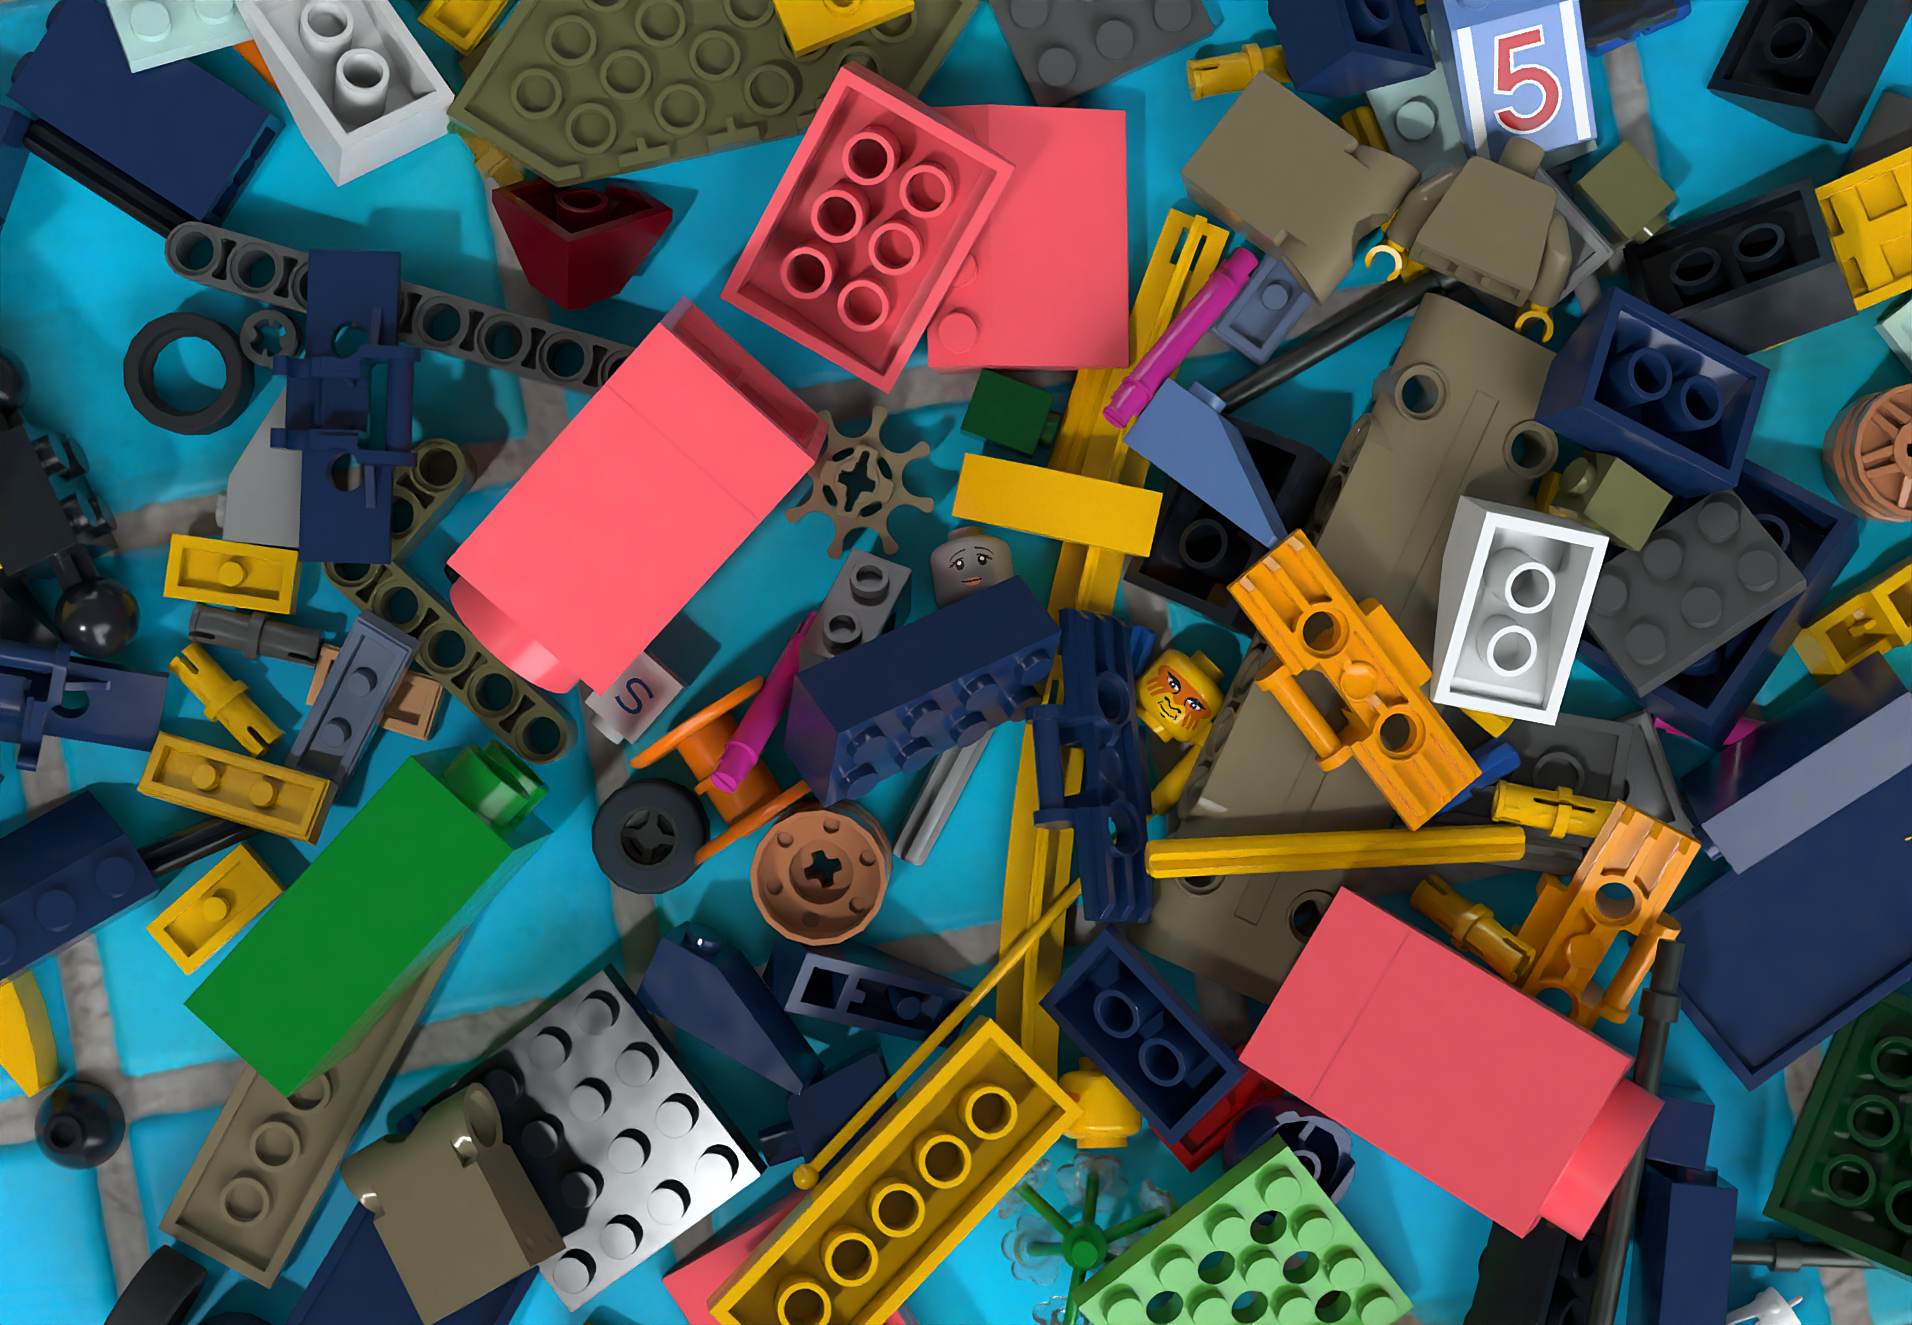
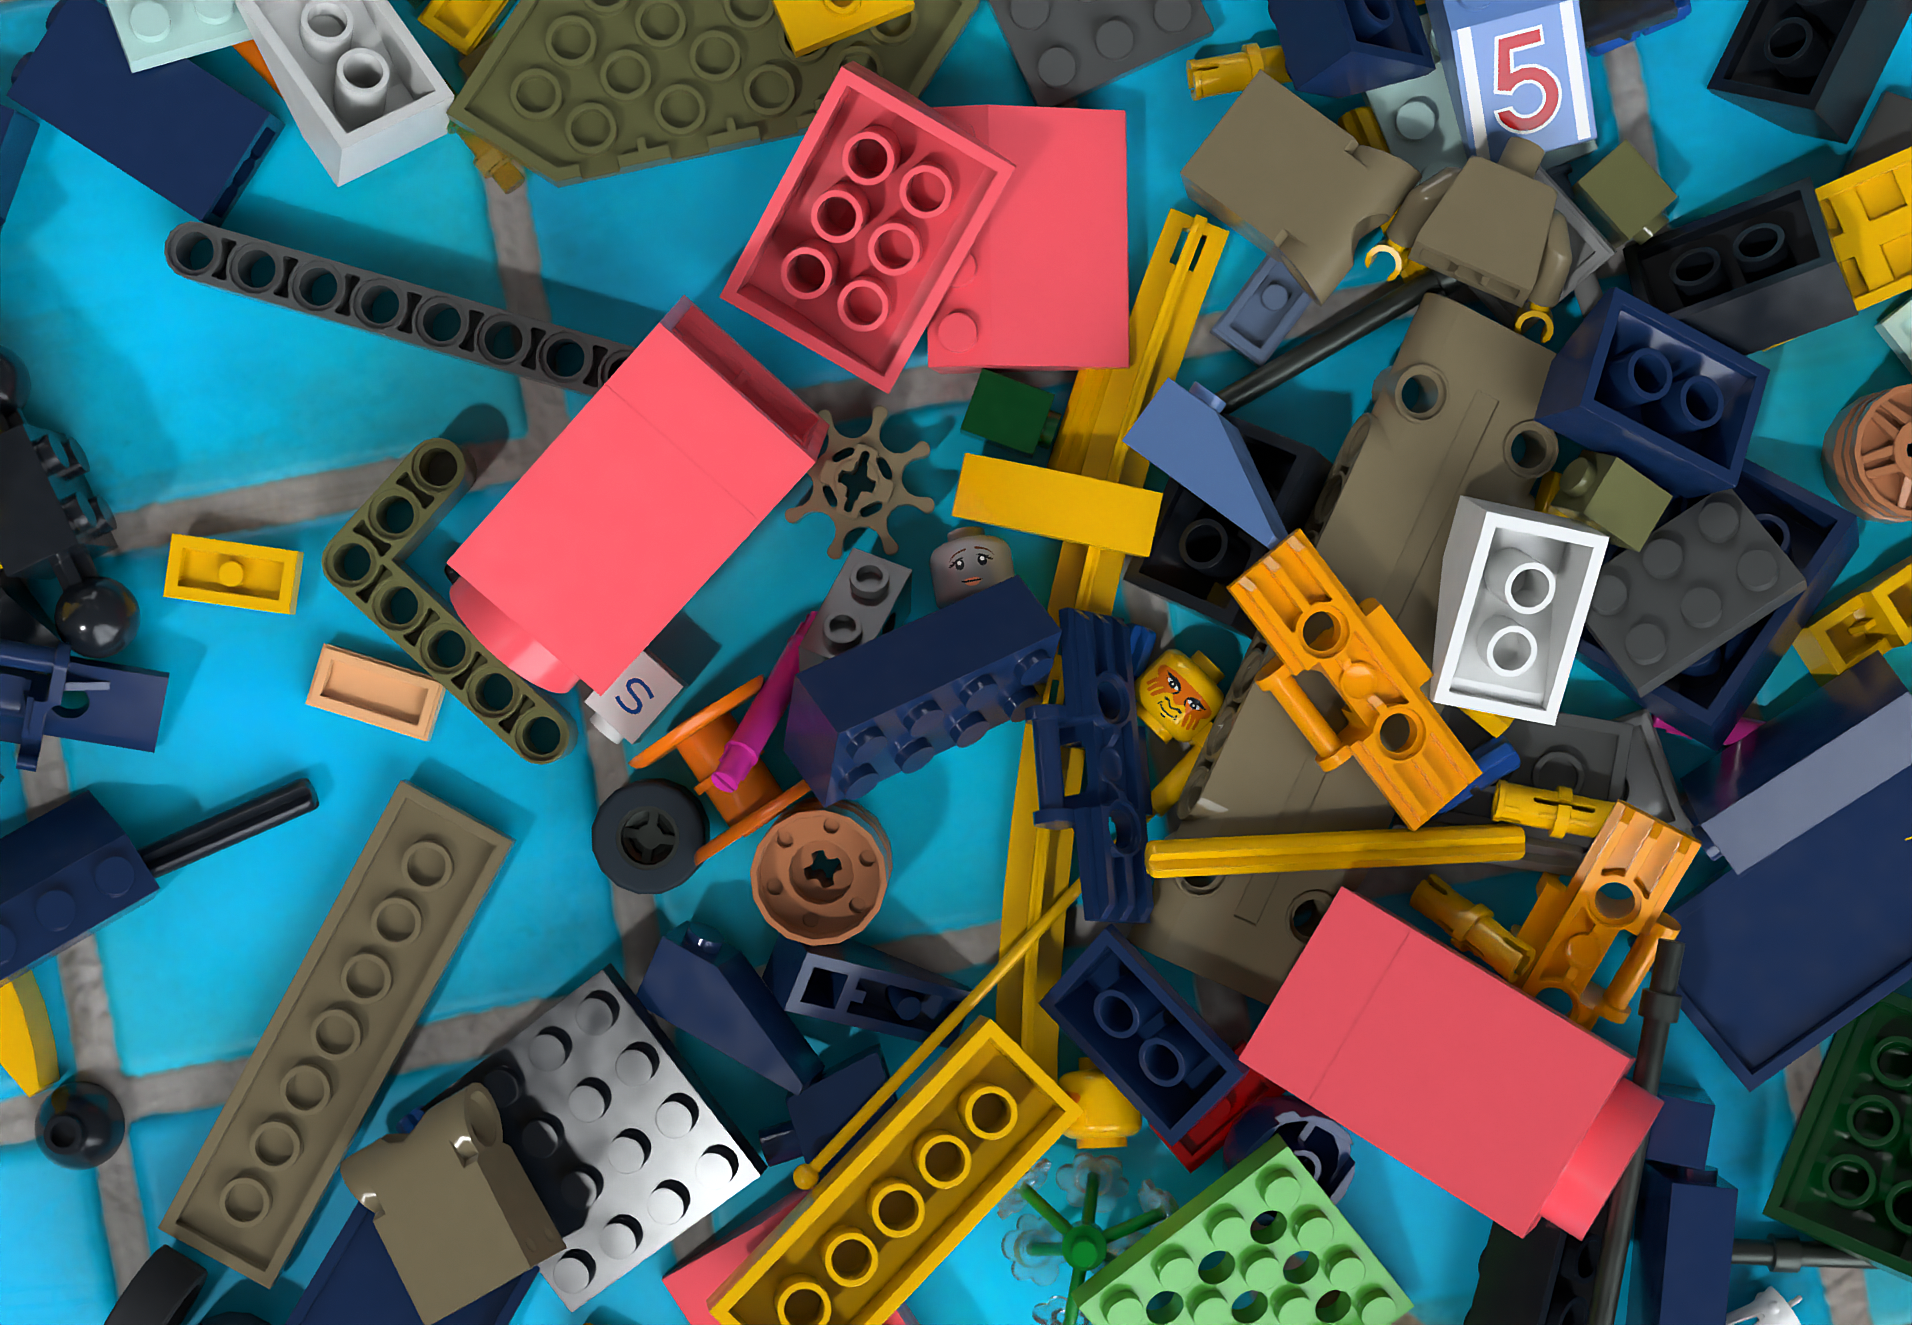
black axle [23,119,197,239] -> none
black tyre [123,312,255,435] -> none
yellow tile [137,731,338,846] -> none
yellow plate [145,842,288,975] -> none
yellow pin [167,641,286,759] -> none
green brick [183,739,554,1099] -> none
dark grey pin [188,602,325,670] -> none
light grey slope [216,355,305,548] -> none
dark grey bush [240,310,304,369] -> none
dark blue piece [270,249,421,565] -> none
sand blue tile [283,609,422,801] -> none
dark red slope [492,176,673,311] -> none
light grey axle [891,727,995,866] -> none
dark pink piece [1102,247,1258,428] -> none

